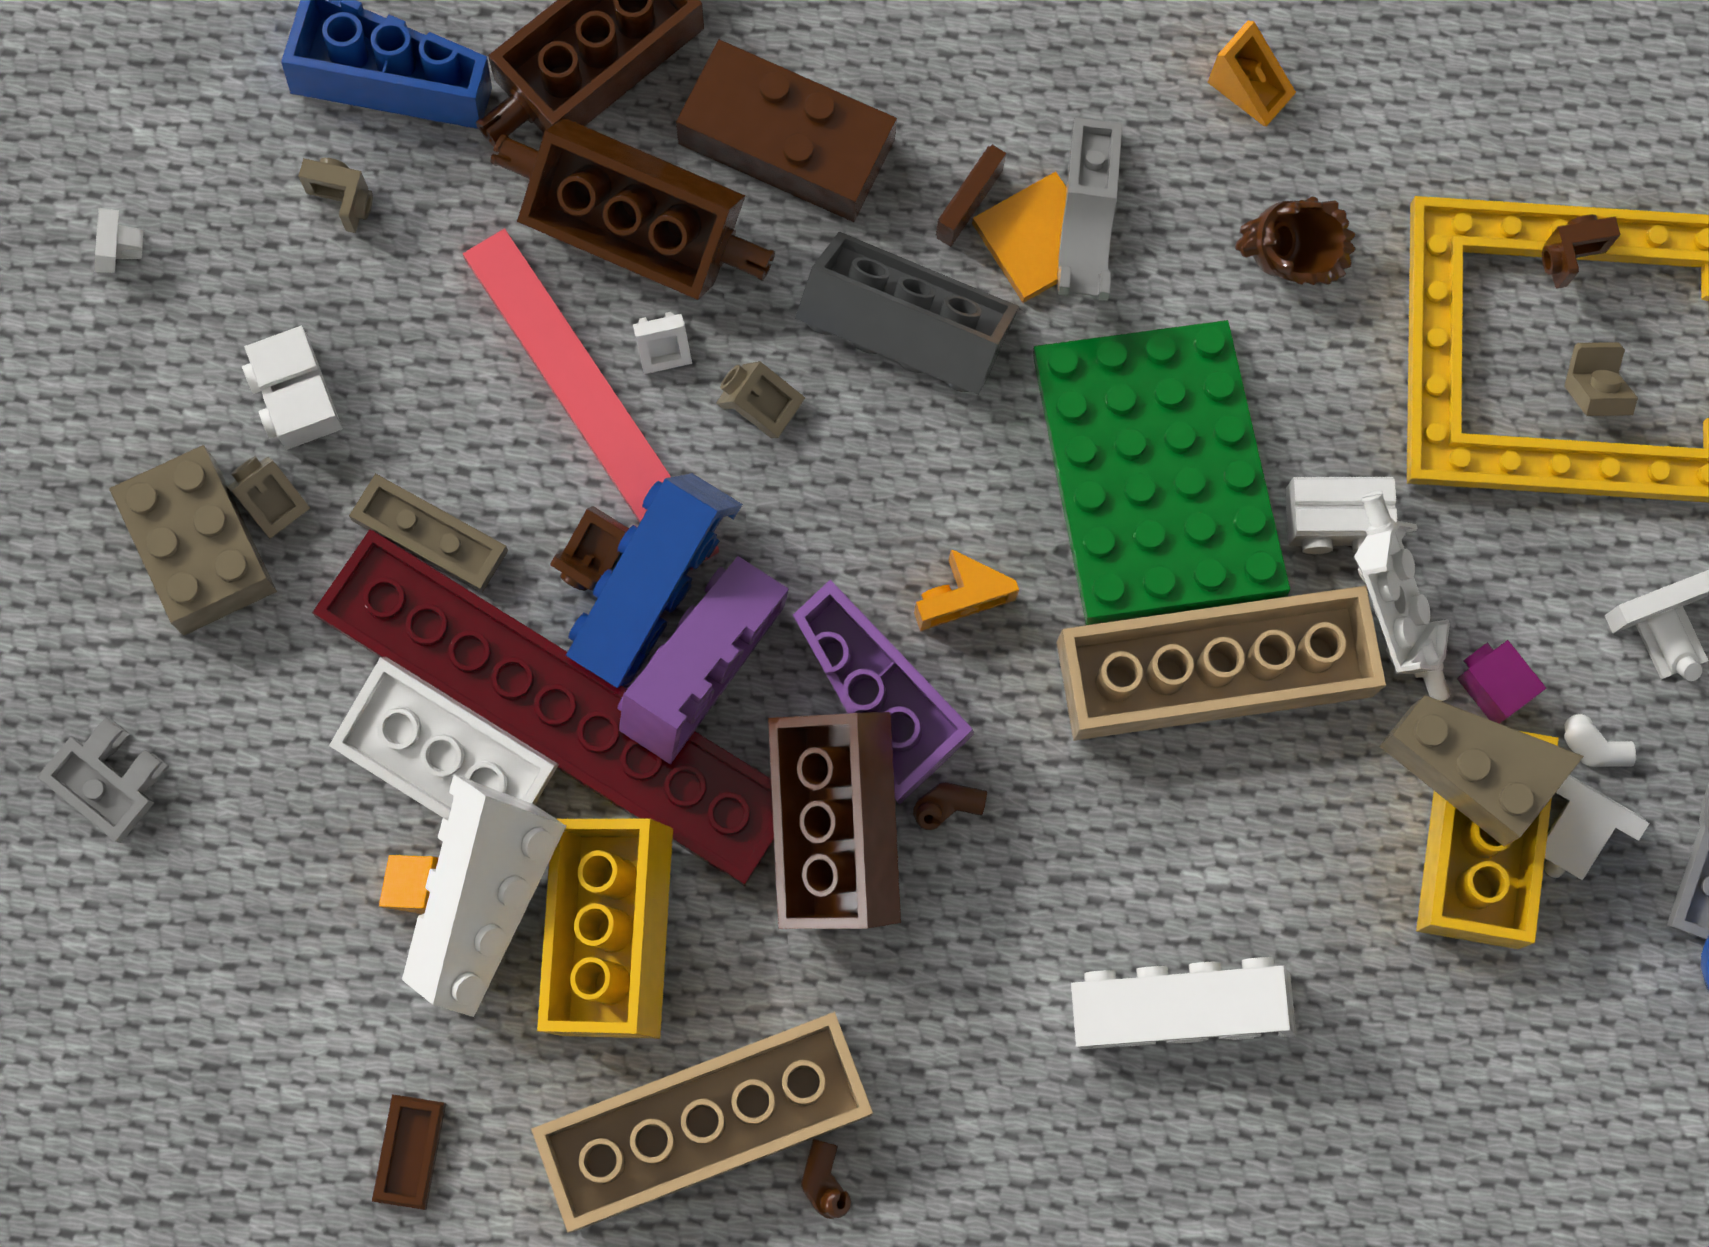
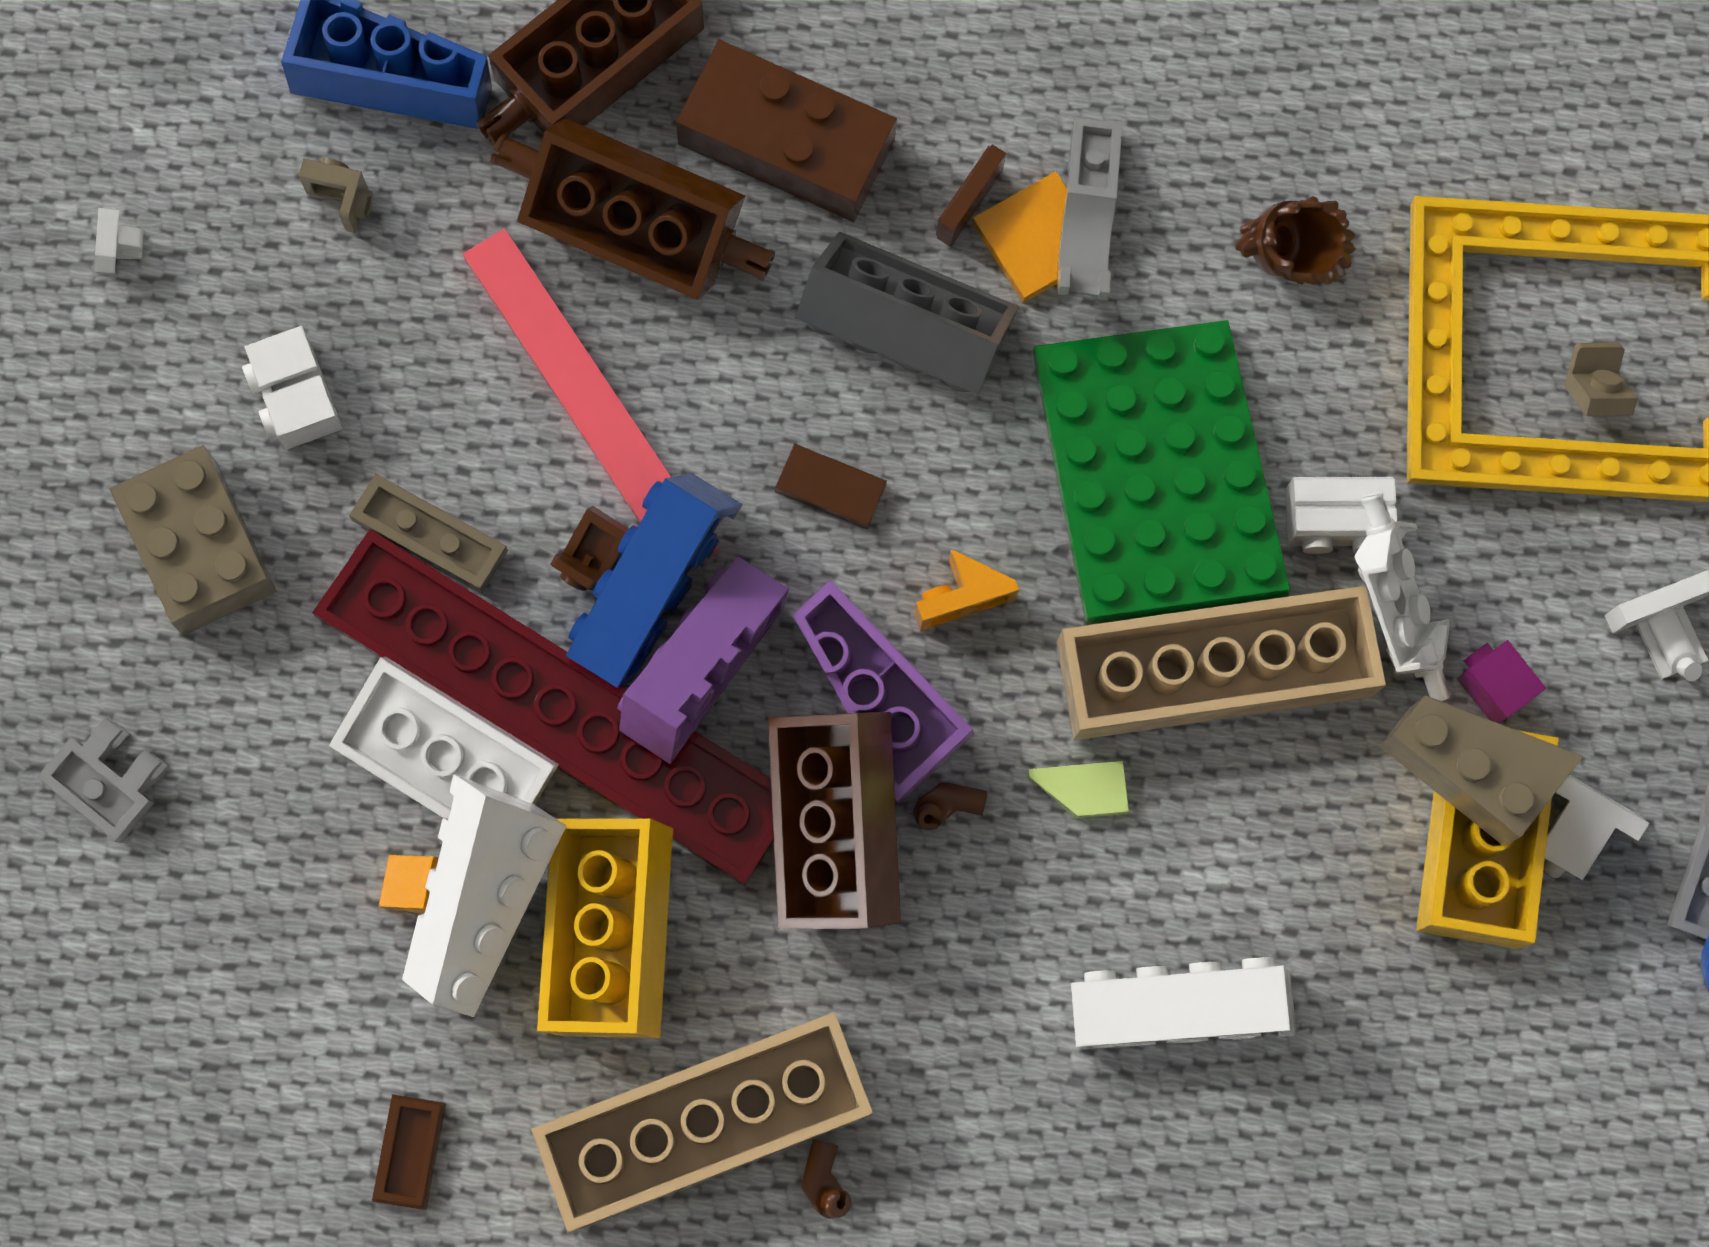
dark tan bracket [228,456,310,539] -> none
white tile [633,312,692,374] -> none
dark tan bracket [716,361,805,438] -> none
light orange slope [1207,20,1296,127] -> none
reddish brown bracket [1542,214,1620,289] -> none
white arm [1564,714,1636,767] -> none
none -> reddish brown tile [775,443,887,530]
none -> yellowish green tile [1027,761,1129,819]

